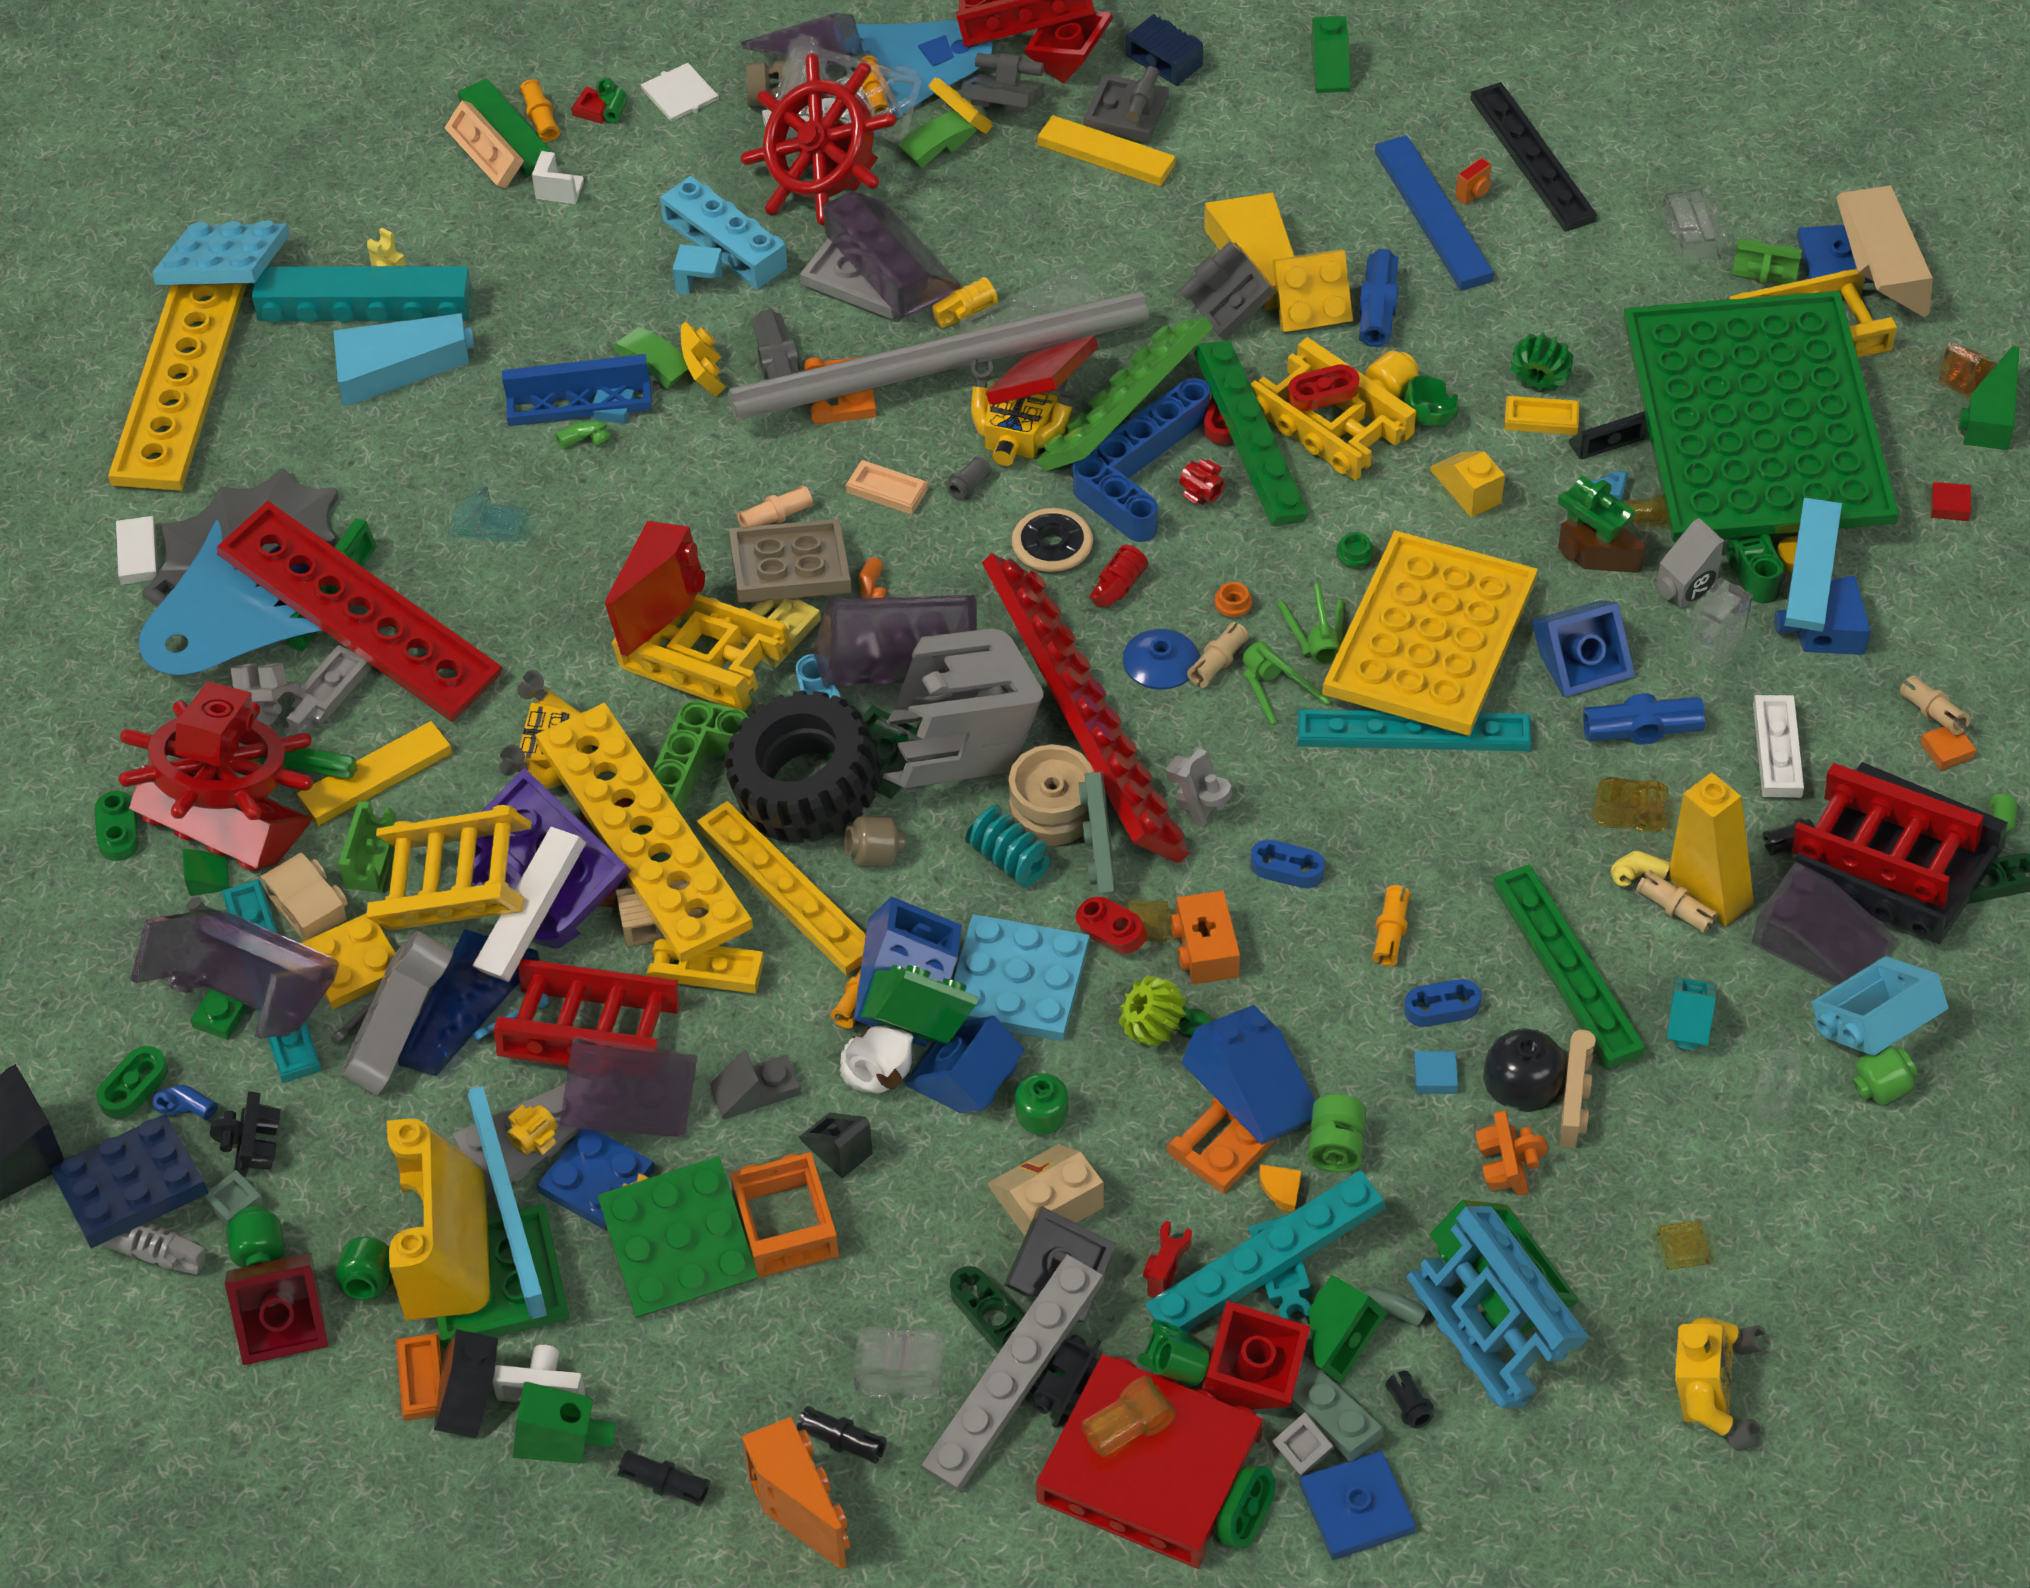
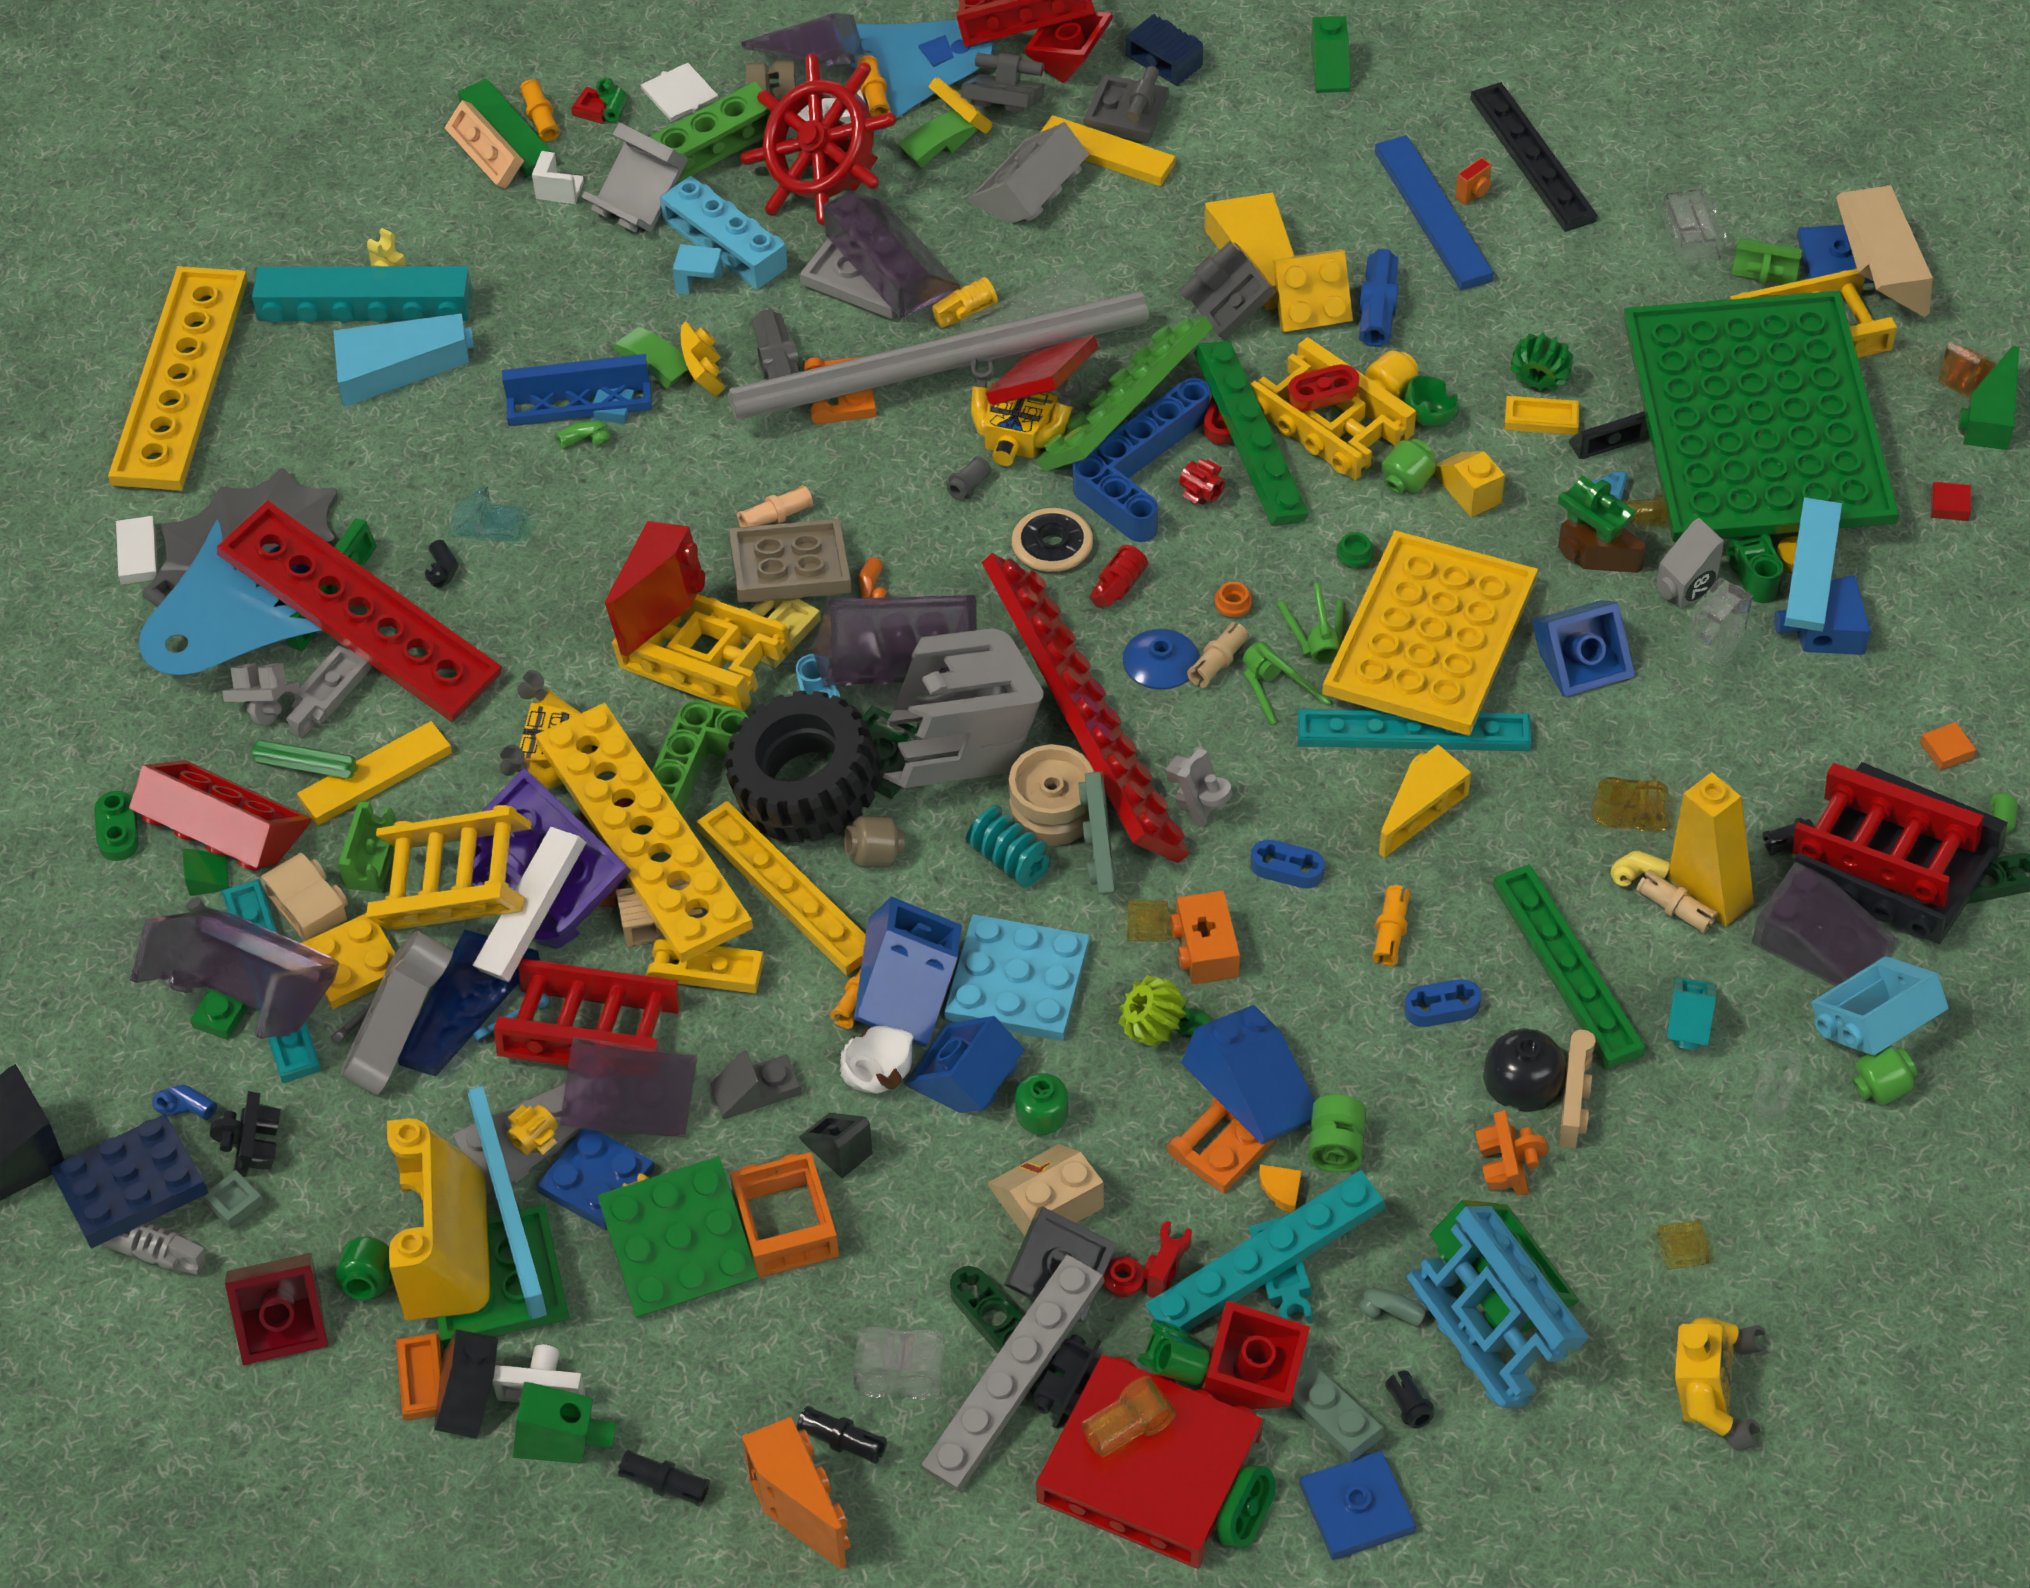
green plate [96,1046,168,1119] -> none
red piece [118,681,313,821] -> none
medium azure plate [152,220,289,285] -> none
green head [226,1206,285,1268] -> none
clear piece [775,35,922,143] -> none
light nougat tile [846,460,928,515] -> none
green slope [861,965,979,1044] -> none
red plate [1075,896,1147,954] -> none
light grey plate [1272,1412,1336,1476] -> none
green slope [1308,1274,1388,1385] -> none
dark azure tile [1414,1051,1458,1094] -> none
blue piece [1583,693,1705,745] -> none
white plate [1753,695,1804,798] -> none
tan pin [1900,676,1970,735] -> none
none -> black arm [425,540,459,588]
none -> light grey panel [582,122,689,233]
none -> bright green brick [649,81,771,185]
none -> light grey slope [967,122,1089,224]
none -> red plate [1103,1257,1144,1298]
none -> yellow slope [1379,745,1471,858]
none -> bright green head [1381,439,1436,494]

